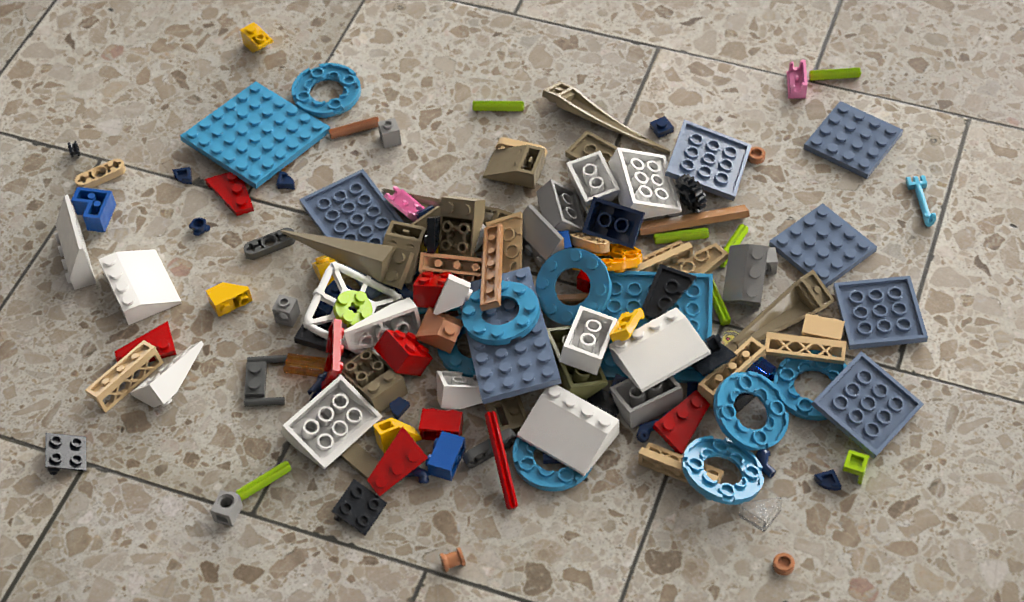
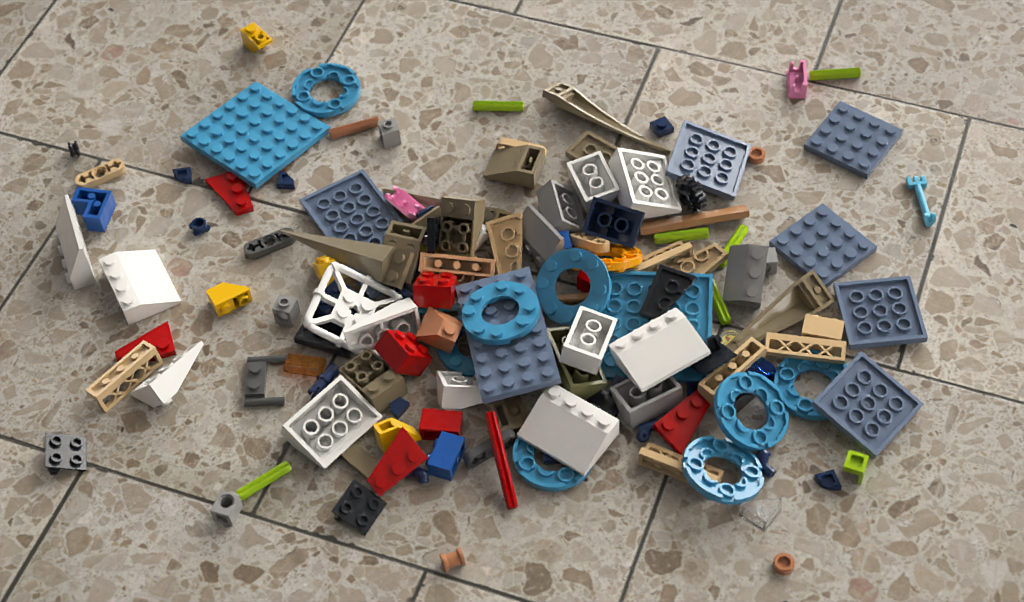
red wing [321,319,344,389] -> none
plate [333,290,373,328] -> none
white slope [433,274,472,315] -> none
medium nougat tile [480,223,504,311] -> none
yellow plate [609,308,644,342] -> none

